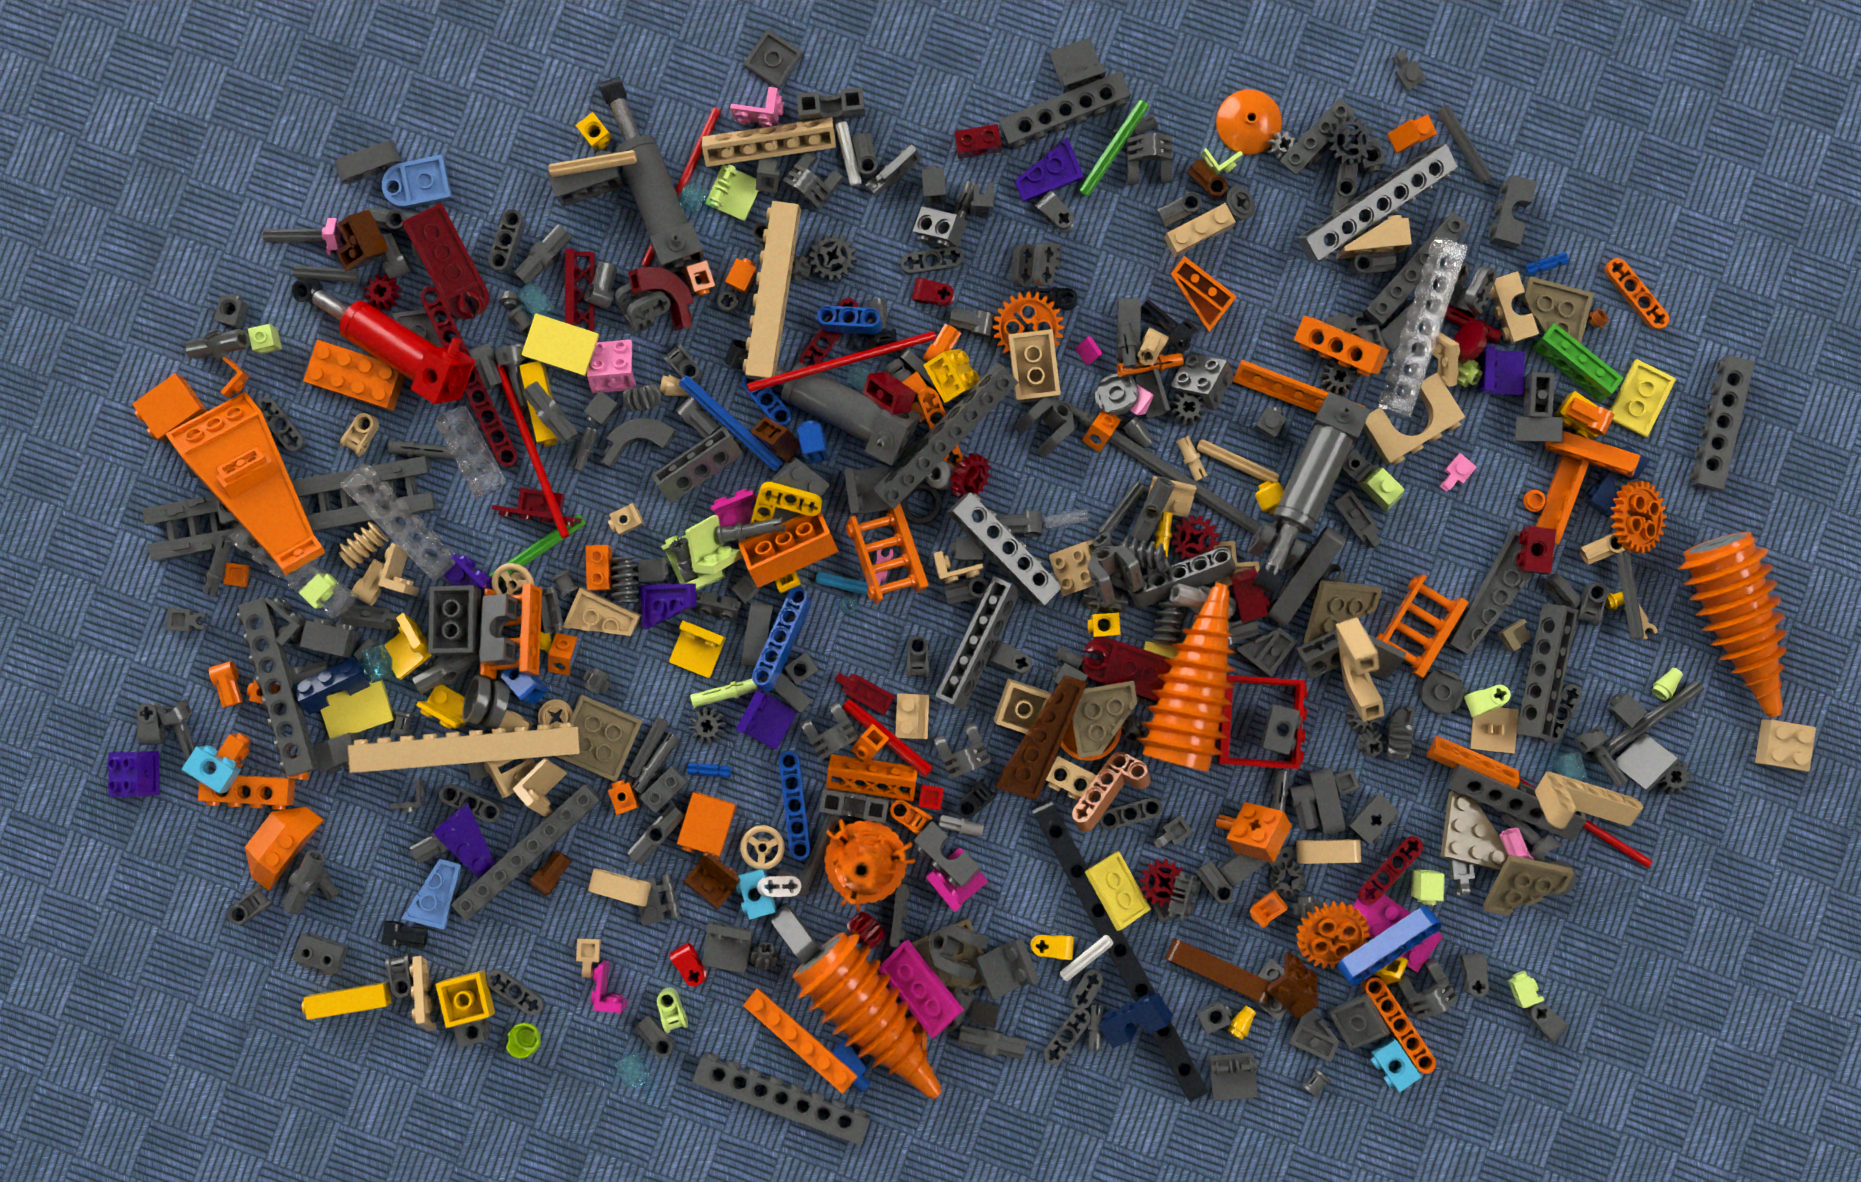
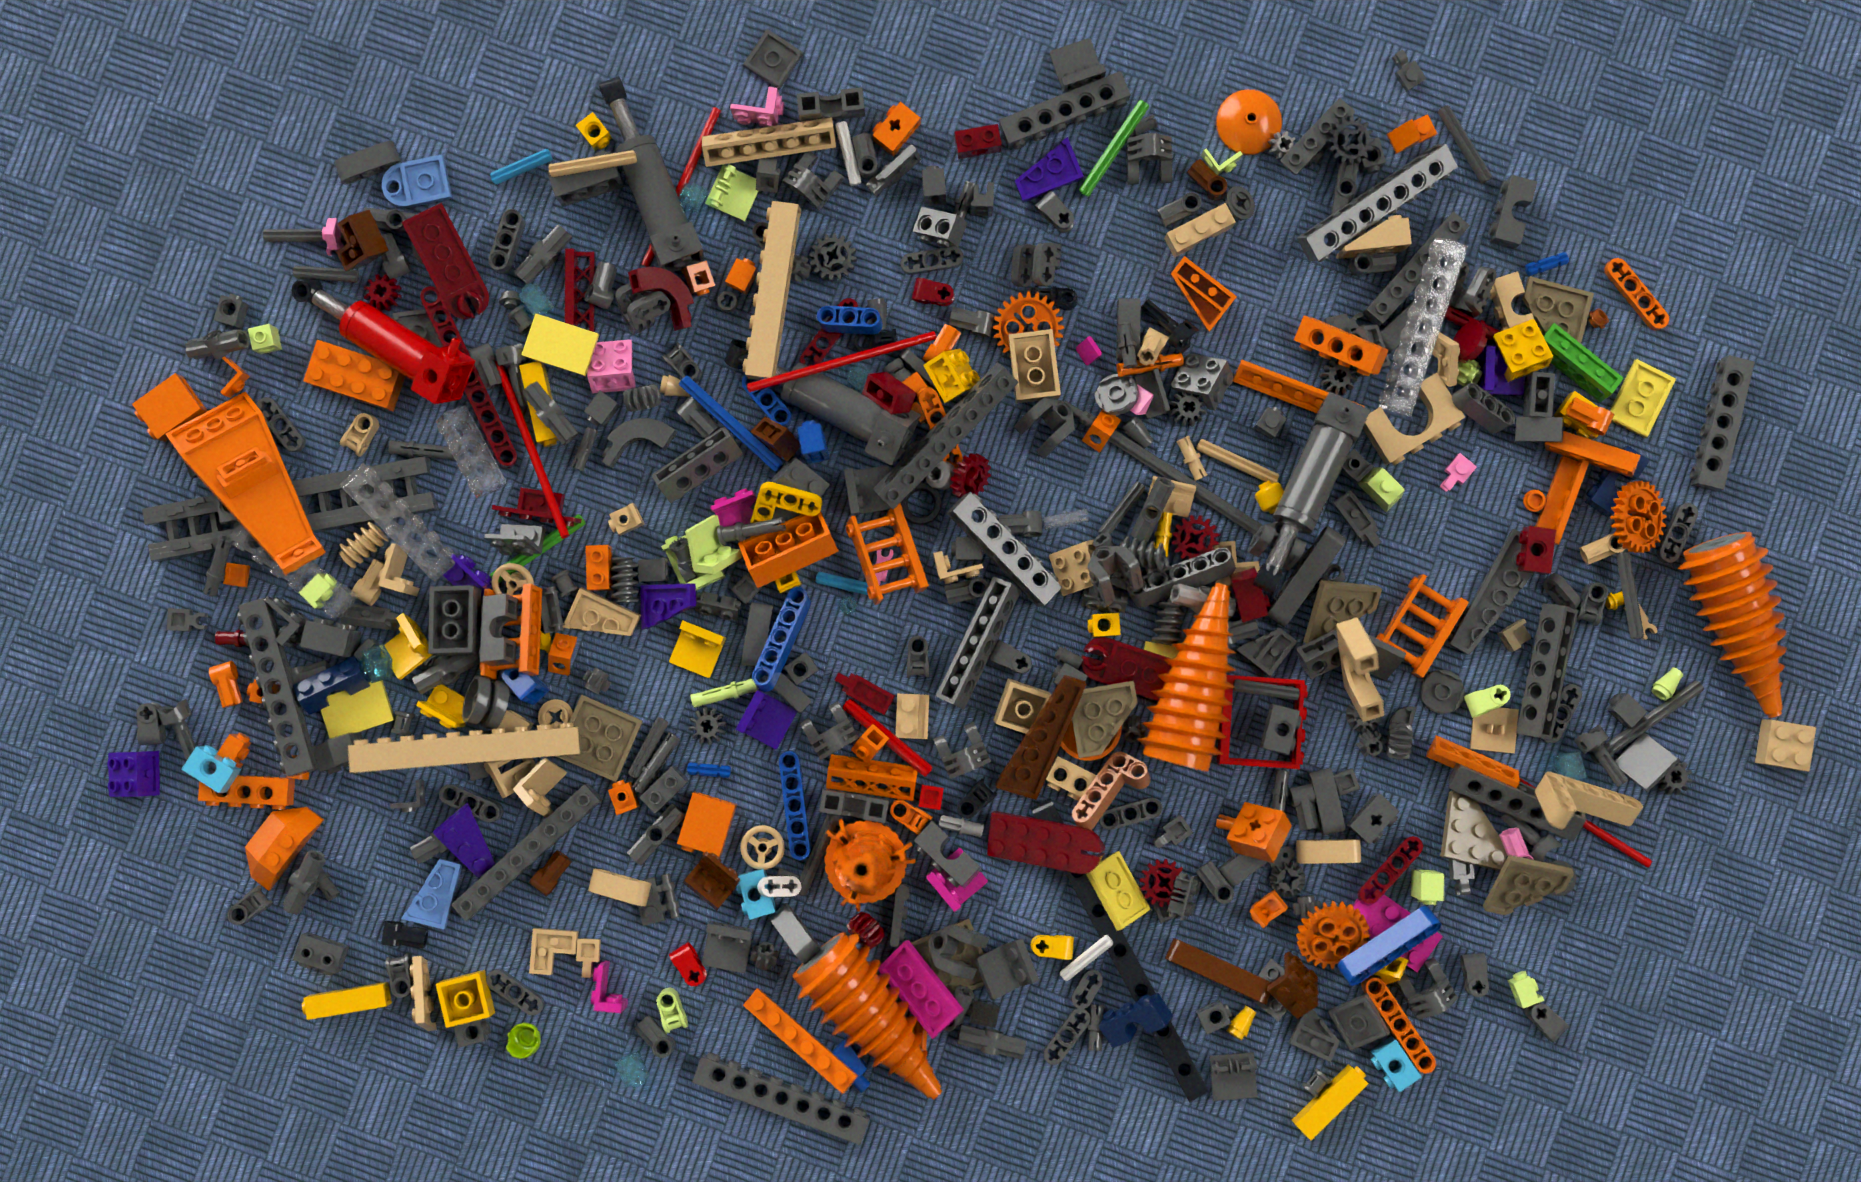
none -> dark red pin [215,630,263,647]
none -> dark grey bracket [484,524,546,556]
none -> dark azure axle [490,149,553,185]
none -> tan plate [529,928,579,975]
none -> orange brick [872,101,921,157]
none -> dark red plate [987,811,1105,874]
none -> dark grey axle [1233,679,1300,700]
none -> yellow brick [1292,1064,1368,1140]
none -> dark grey beam [1452,383,1515,434]
none -> yellow bracket [1493,319,1554,382]
none -> dark grey beam [1657,503,1698,563]

